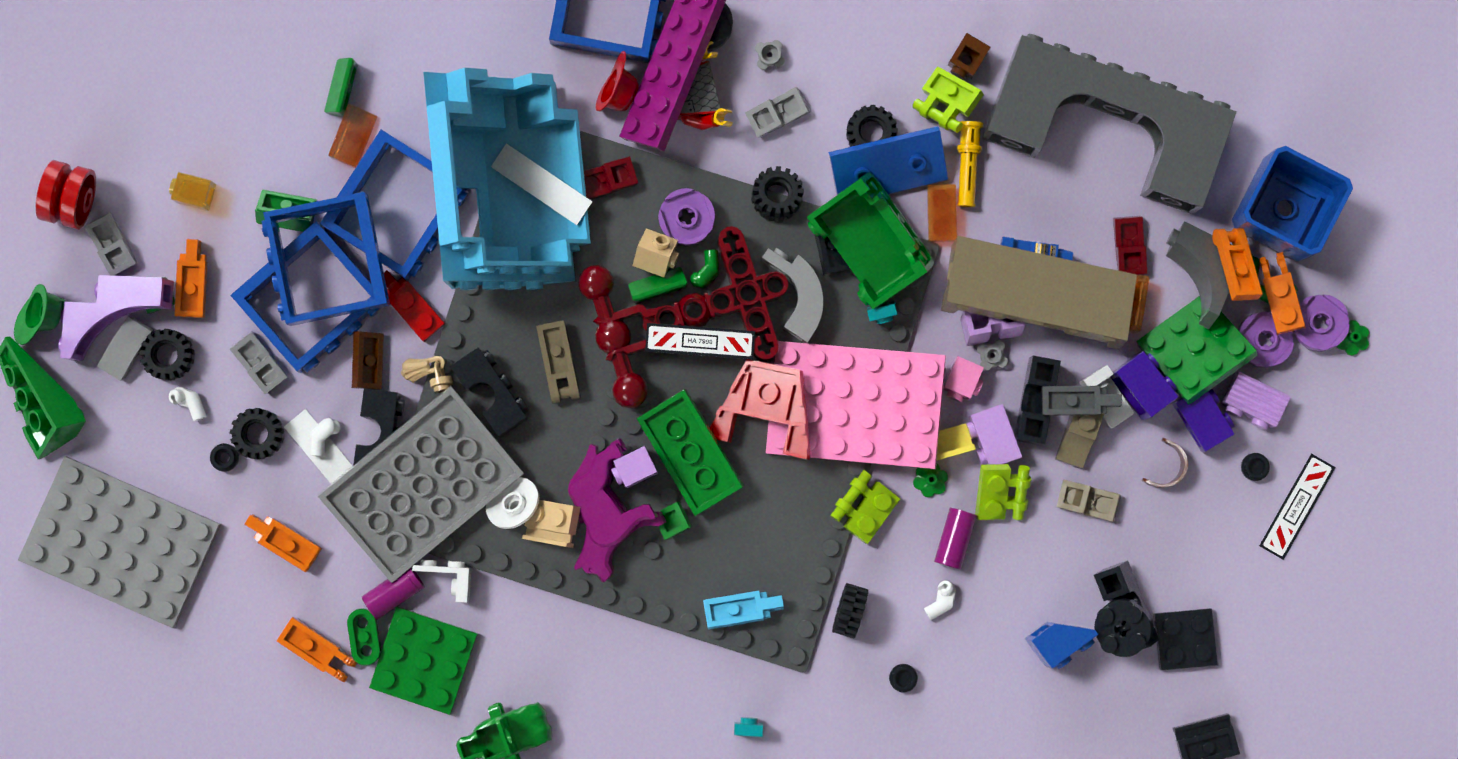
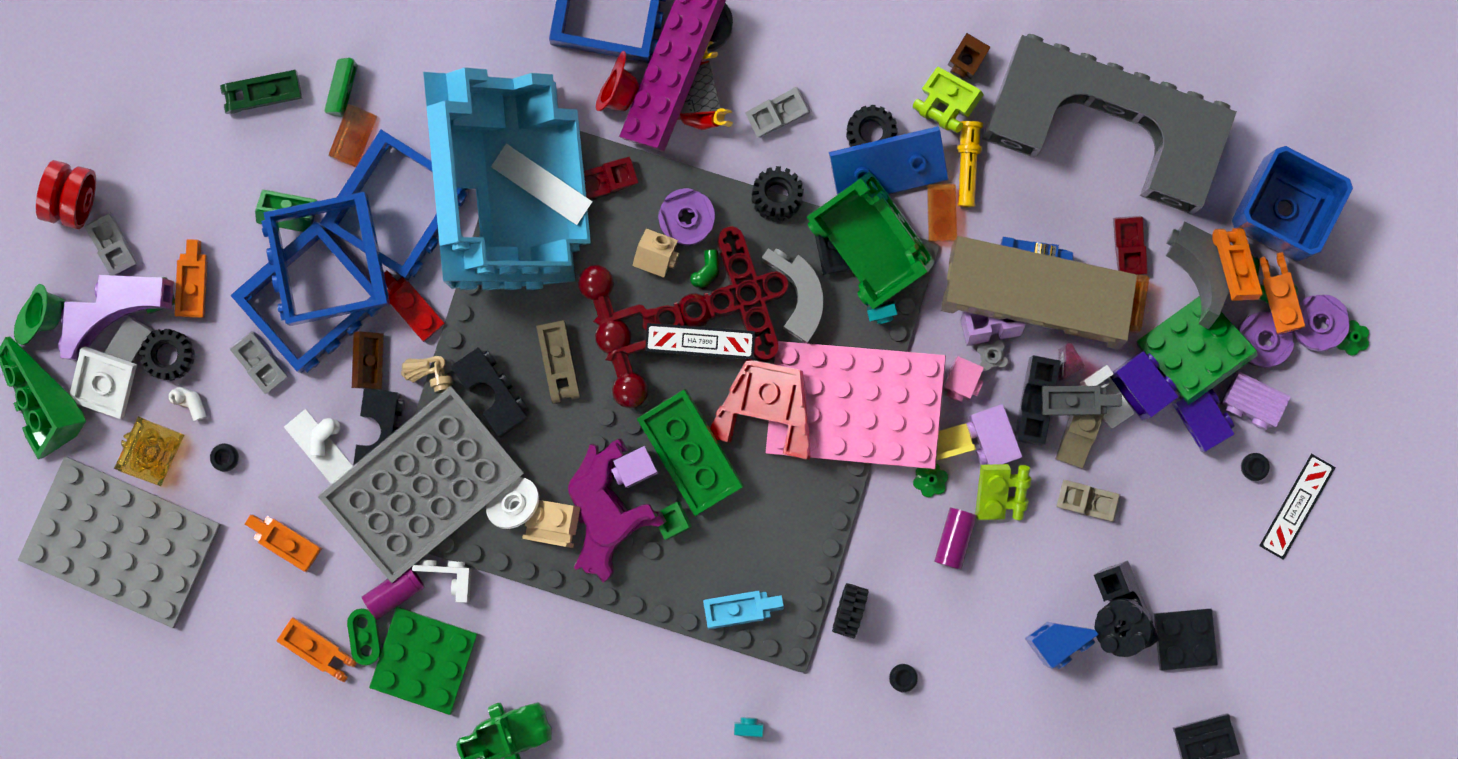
clear yellow brick [169,172,216,211] -> none
black tyre [230,408,284,460] -> none
green slope [628,267,687,304] -> none
light grey plate [755,40,785,70] -> none
lime plate [830,470,900,544] -> none
white arm [924,580,956,621] -> none
helmet [1142,438,1188,488] -> none
none -> white plate [70,347,137,419]
none -> clear yellow plate [114,416,184,486]
none -> dark green plate [220,70,302,114]
none -> clear pink slope [1058,343,1085,381]

